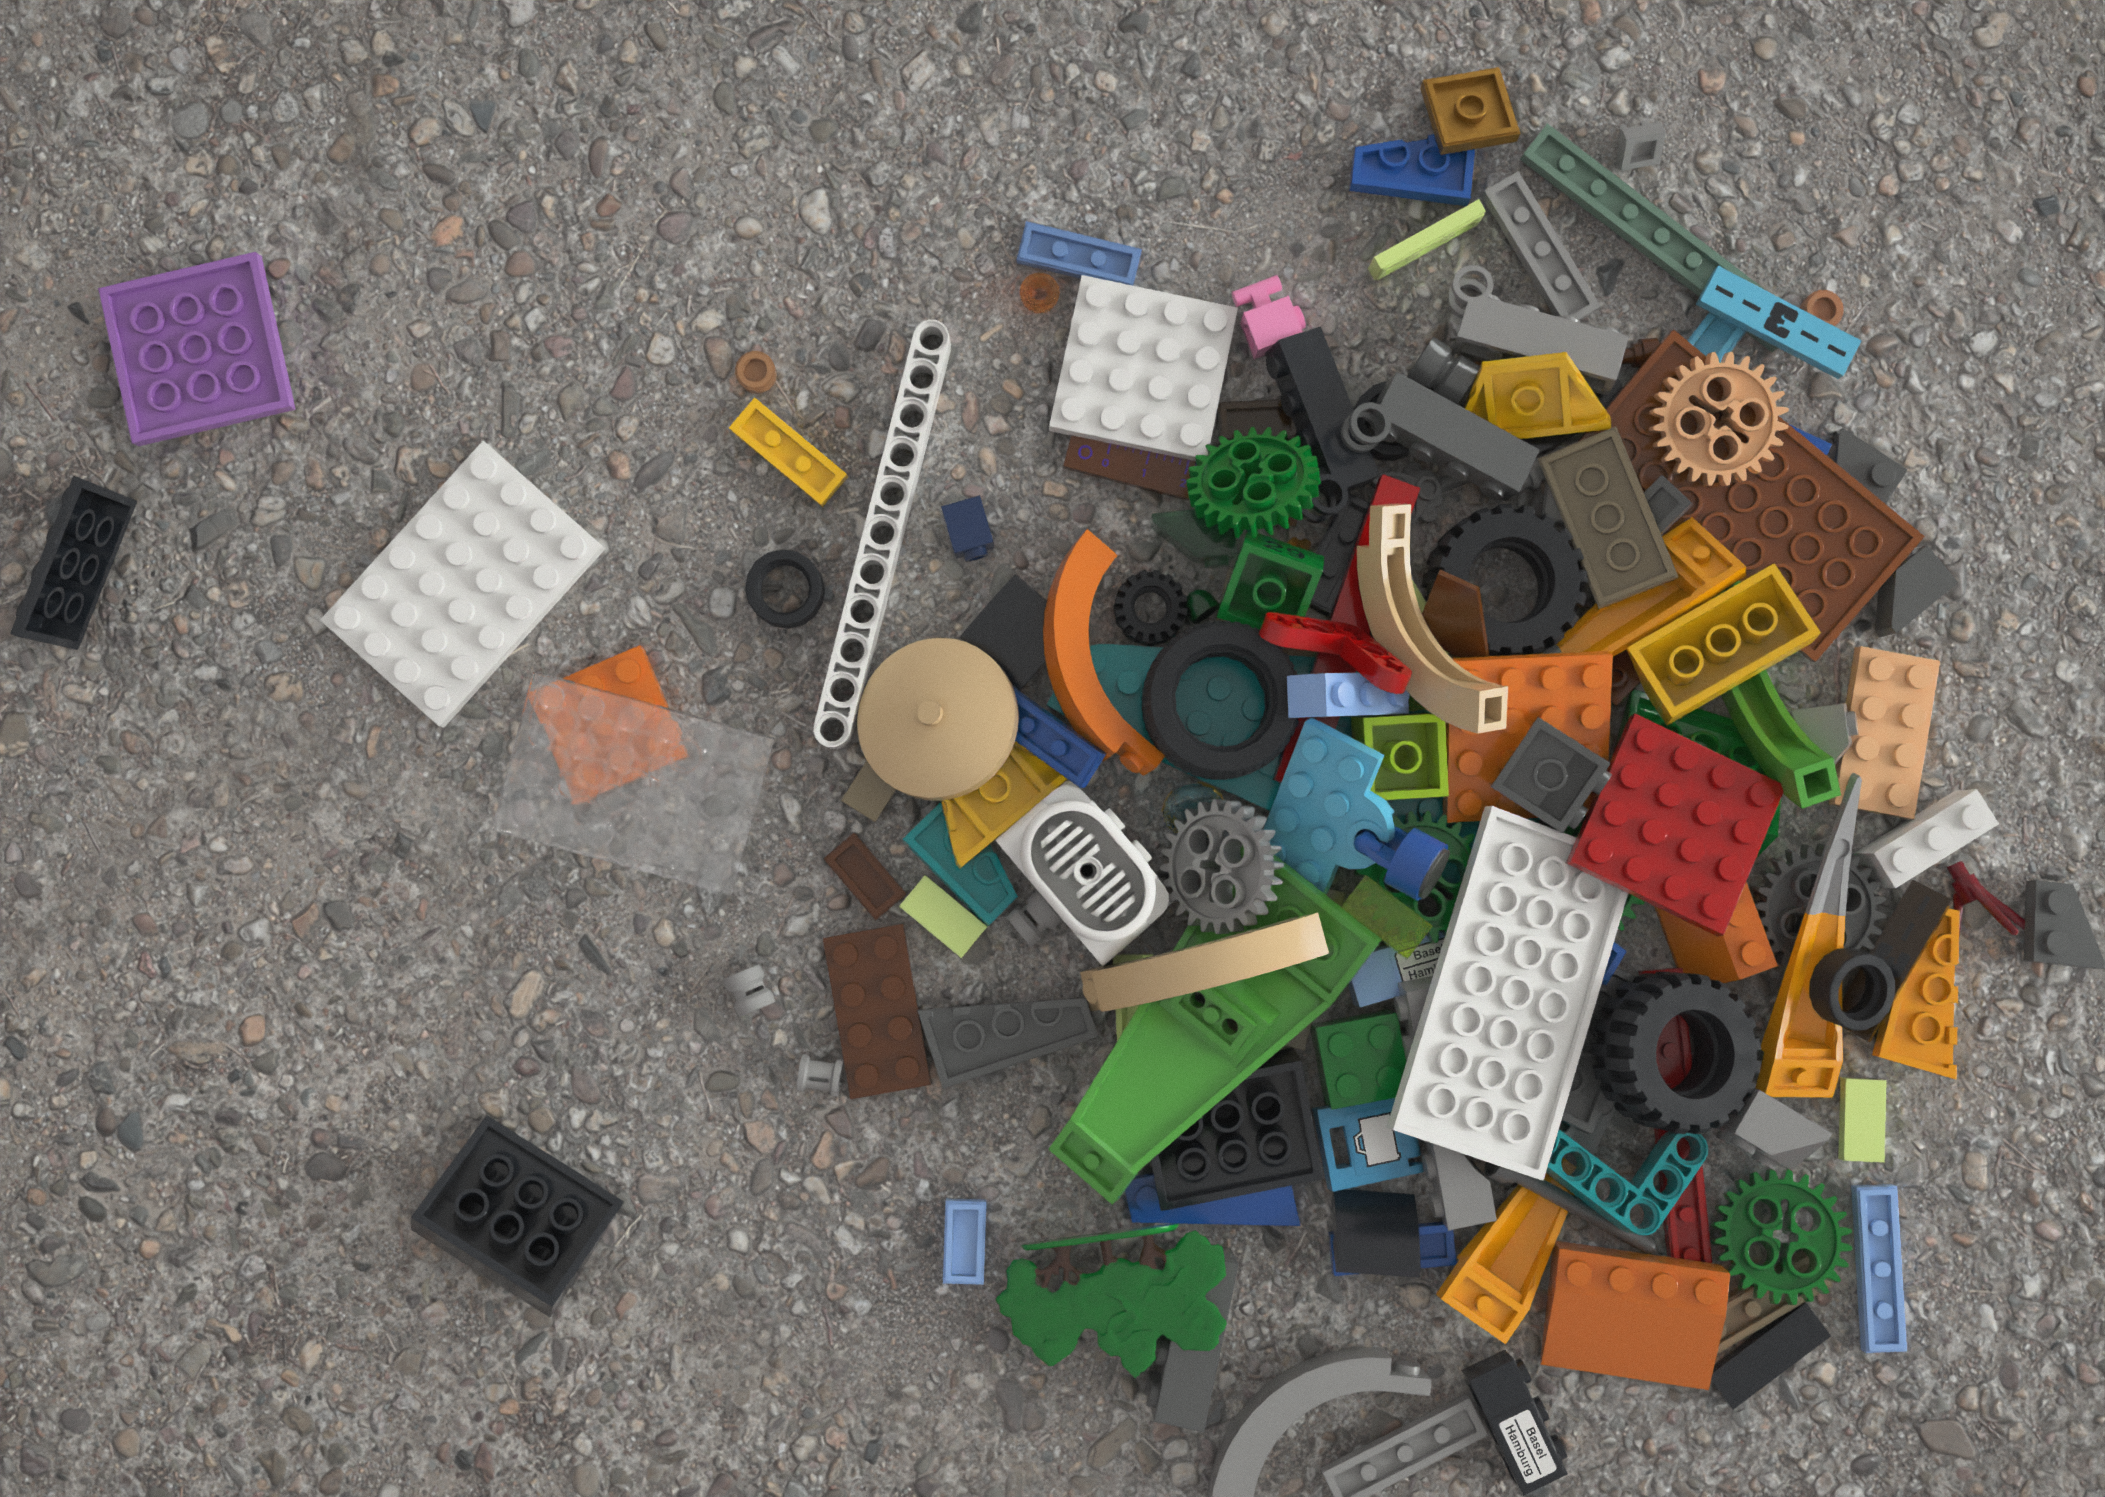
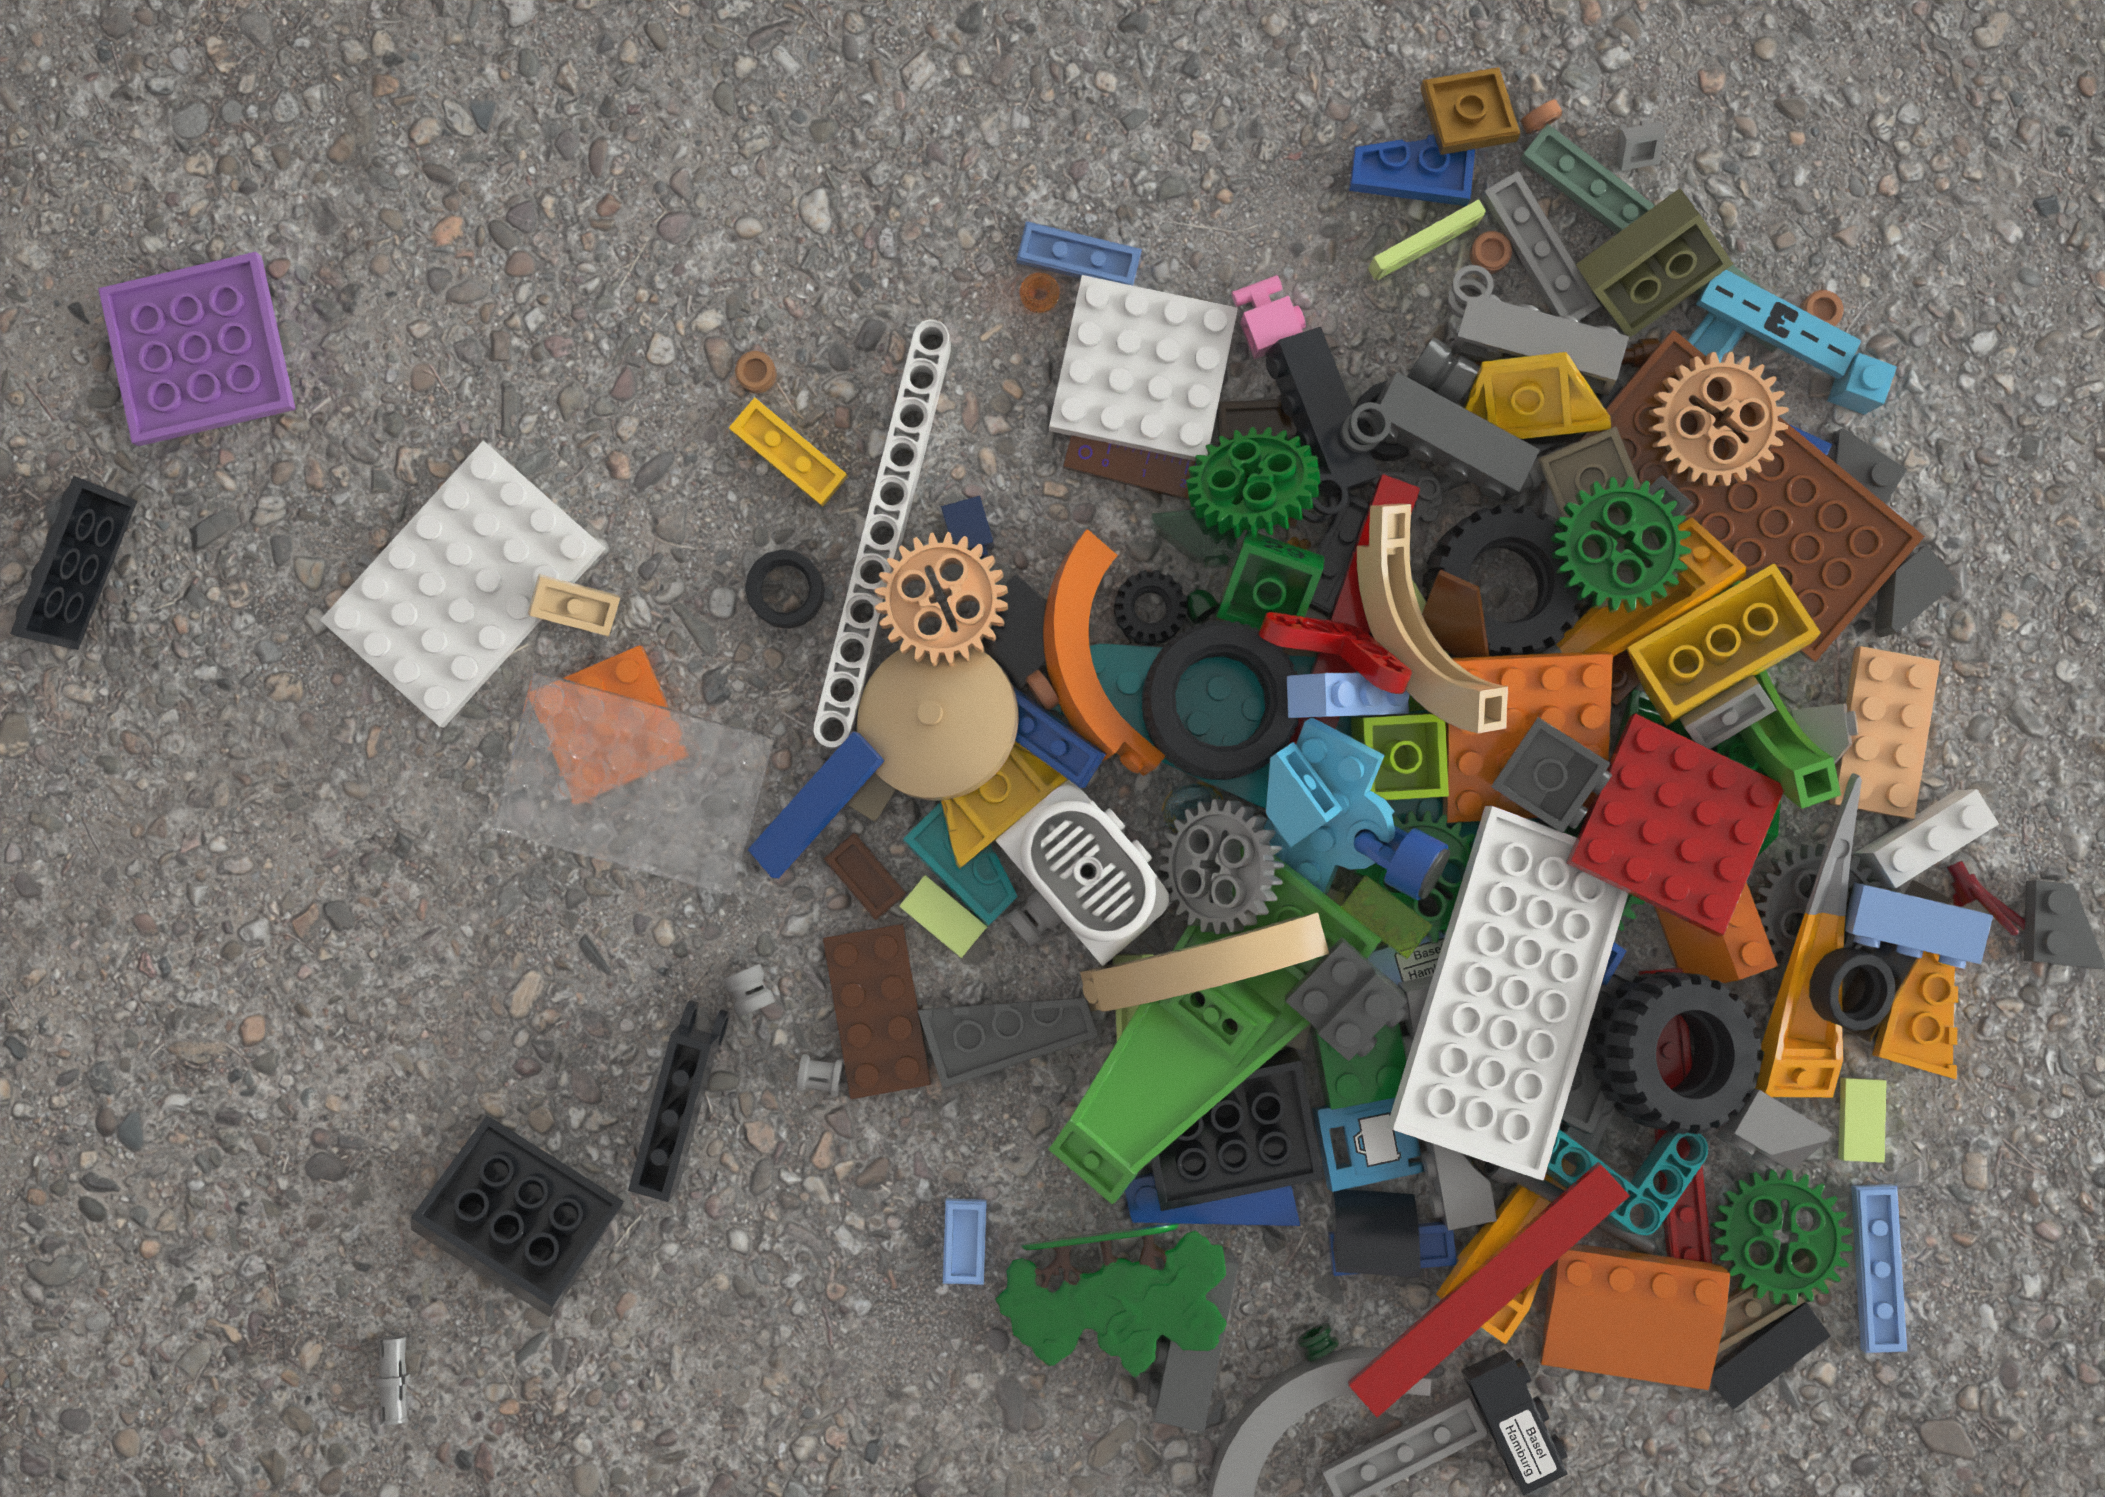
none -> light grey pin [375,1335,410,1425]
none -> tan plate [527,574,620,636]
none -> black hinge [628,1000,730,1202]
none -> blue tile [748,731,885,879]
none -> light nougat gear [875,532,1008,666]
none -> nougat tile [1025,669,1059,711]
none -> medium azure slope [1266,742,1343,847]
none -> dark grey plate [1285,937,1407,1061]
none -> dark green bush [1297,1323,1339,1361]
none -> red tile [1348,1162,1630,1418]
none -> nougat tile [1469,231,1512,274]
none -> nougat tile [1520,99,1563,135]
none -> green gear [1551,476,1692,613]
none -> olive slope [1575,188,1734,338]
none -> light grey plate [1679,674,1777,749]
none -> medium azure brick [1827,353,1897,415]
none -> light blue brick [1845,882,1993,969]

